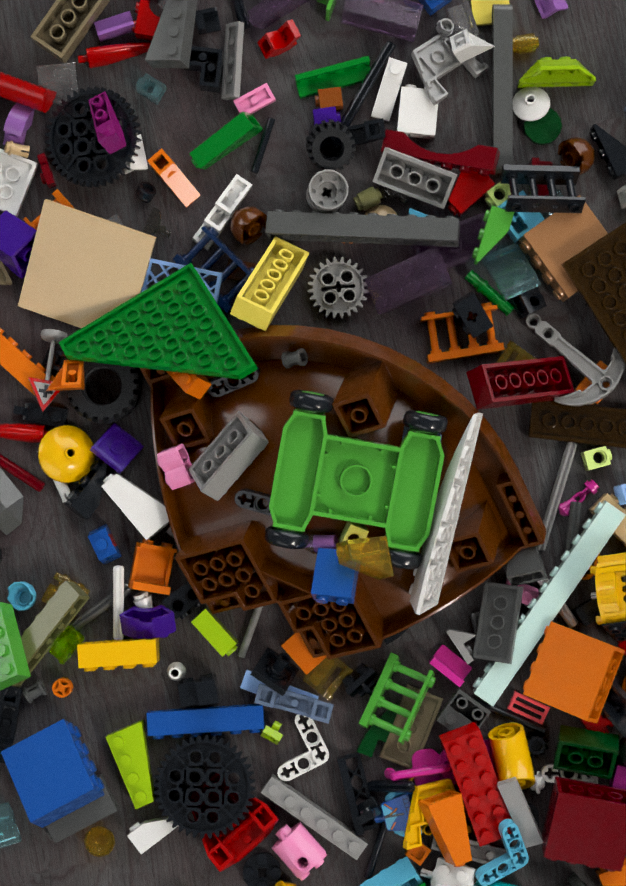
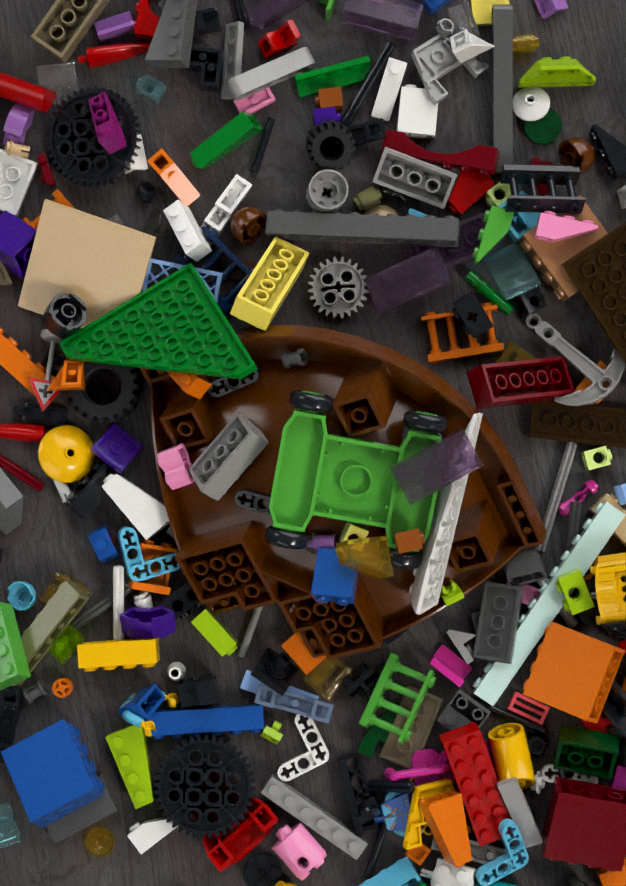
none -> black brick [42,293,87,339]
none -> medium azure beam [118,526,180,582]
none -> torso [119,683,179,737]
none -> white brick [163,200,212,262]
none -> light grey beam [226,47,316,101]
none -> brick [389,428,483,505]
none -> dark orange brick [393,528,425,554]
none -> lime tile [440,579,465,606]
none -> bright pink slope [533,211,598,243]
none -> lime brick [555,568,595,615]

